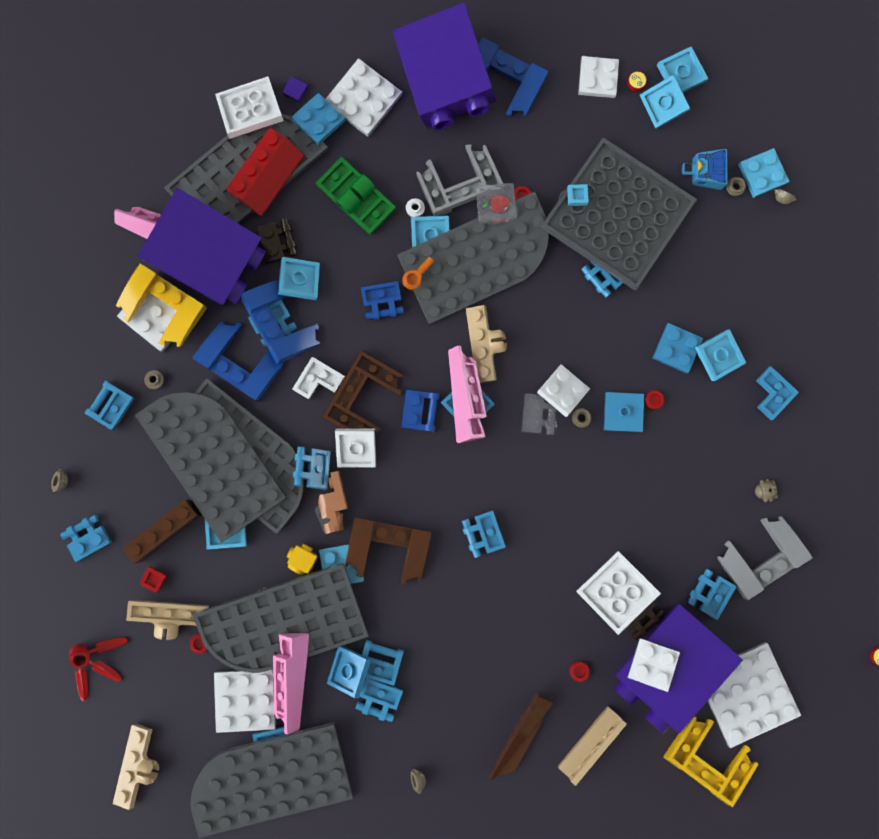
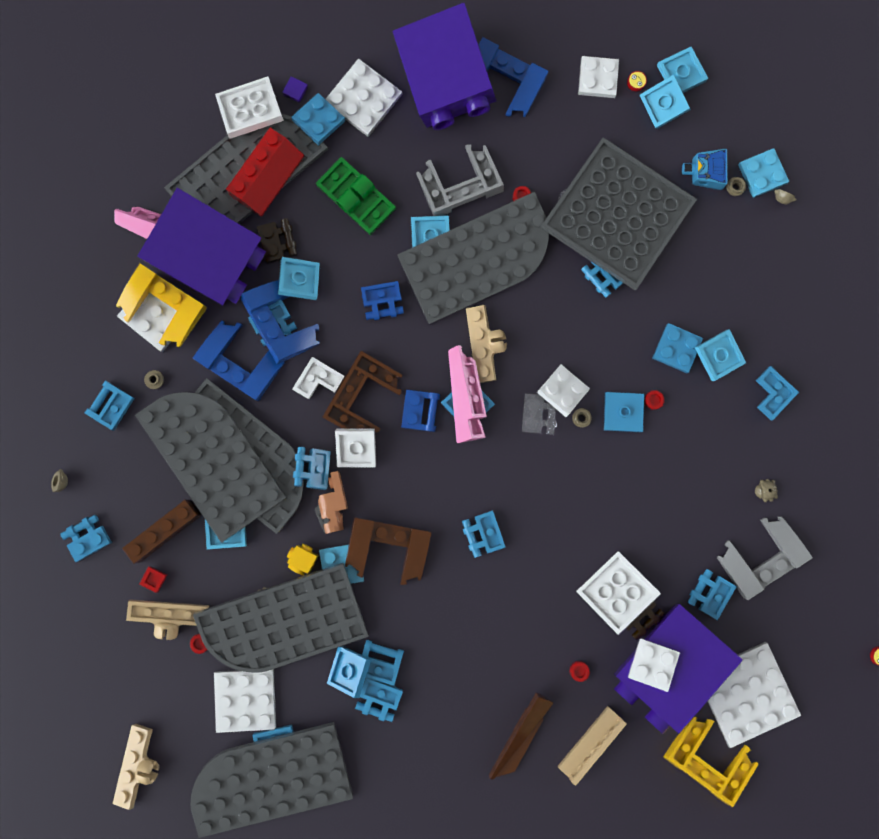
red plant [69,637,128,701] -> none
bright pink wedge [273,633,309,735] -> none
orange plate [402,257,434,290] -> none
white plate [406,198,425,217] -> none
dark tan animal [410,769,426,794] -> none
clear tile [475,183,517,224] -> none
medium azure plate [567,184,589,206] -> none

